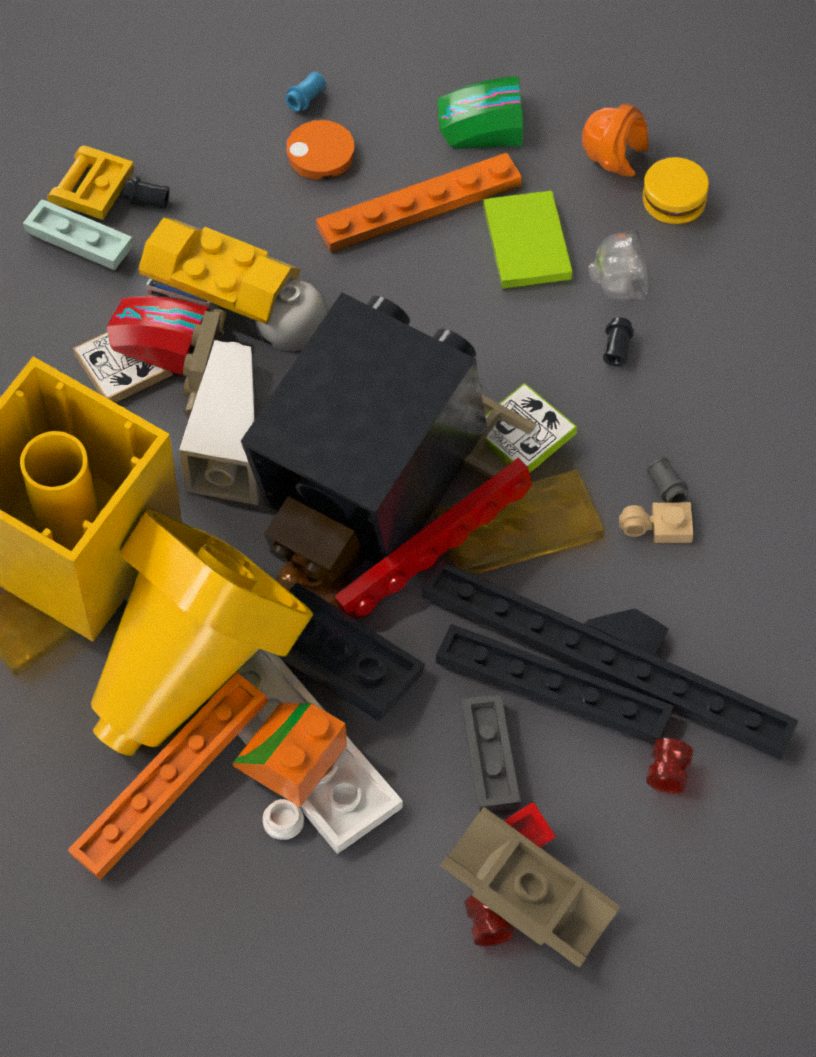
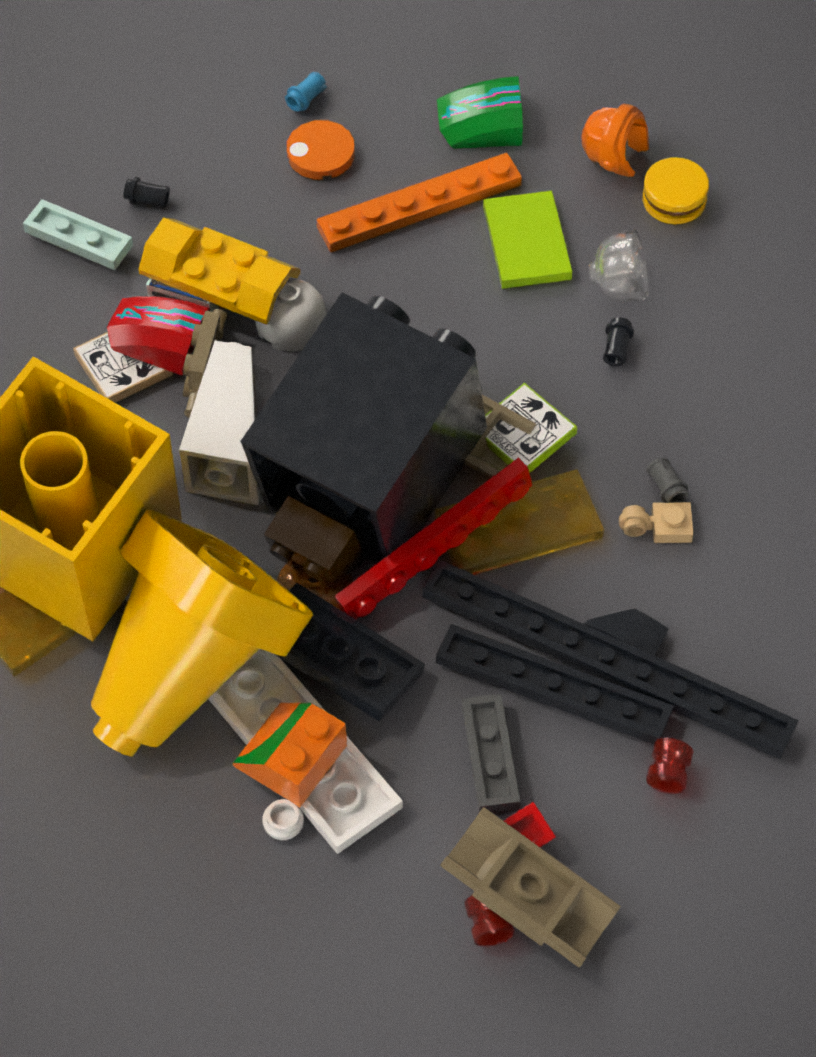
yellow plate [47,145,135,220] -> none
orange plate [68,672,268,880] -> none

